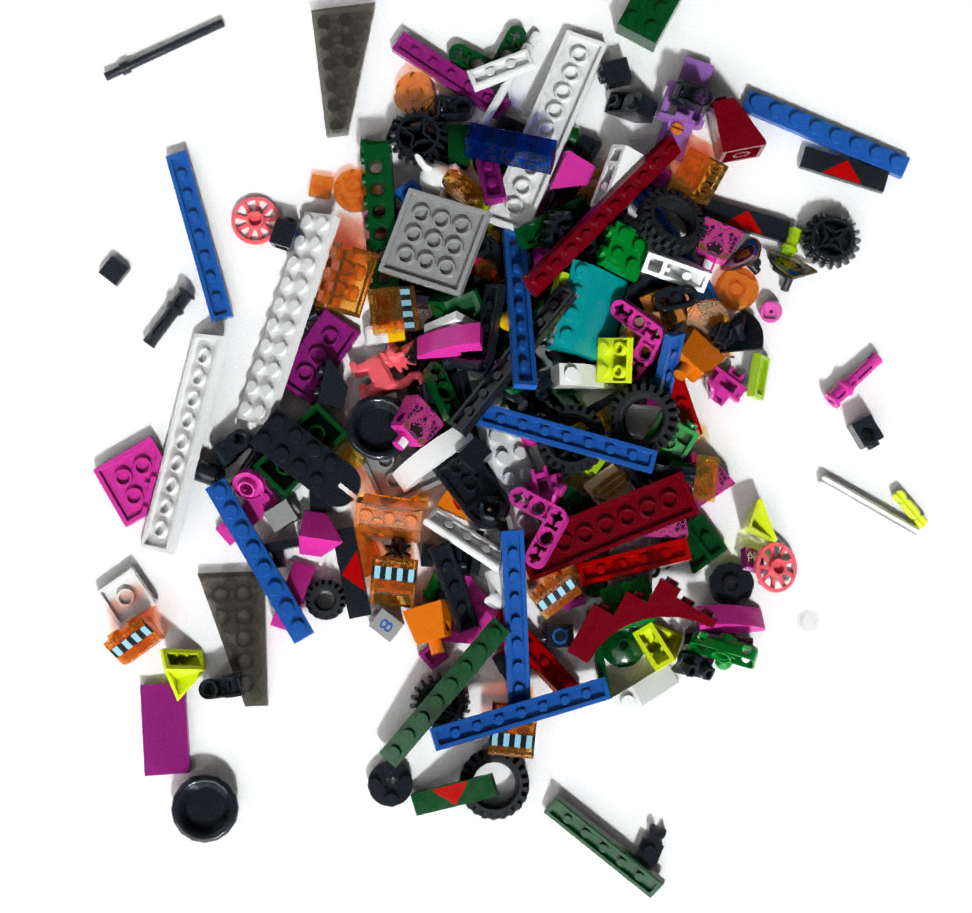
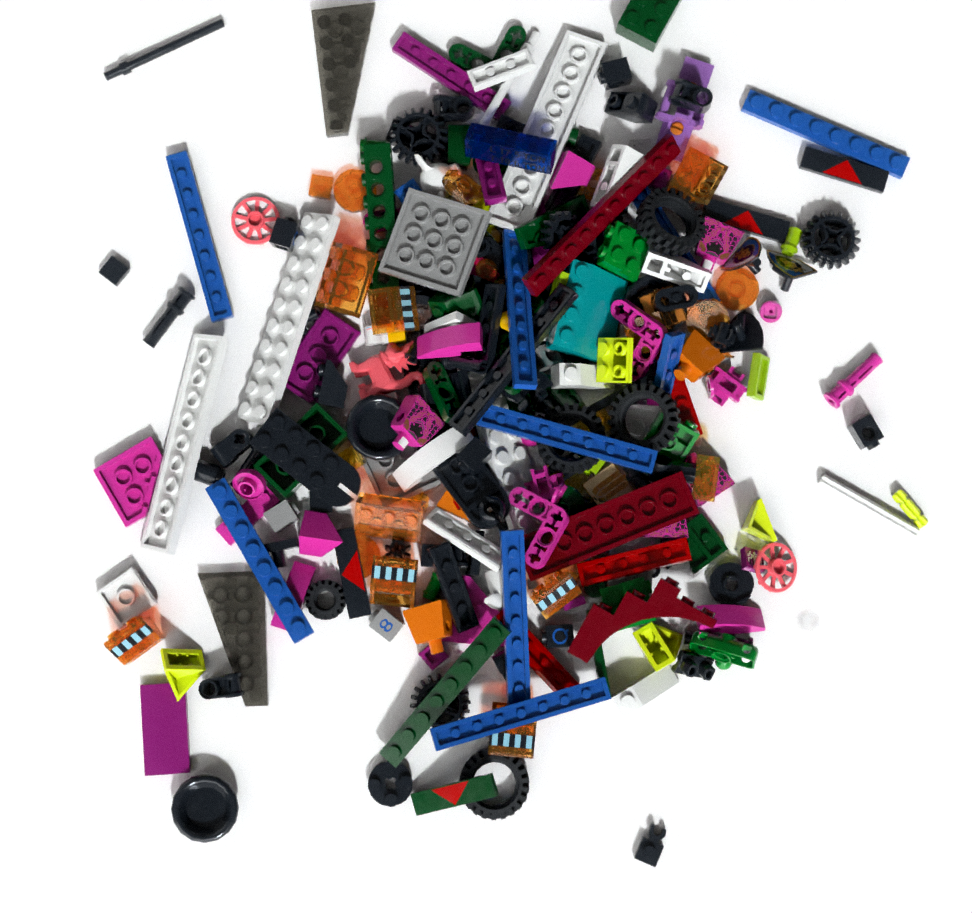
clear orange tile [394,71,436,114] -> none
dark green tile [544,794,665,898] -> none
dark green dish [602,627,643,667] -> none
dark red slope [707,96,767,165] -> none

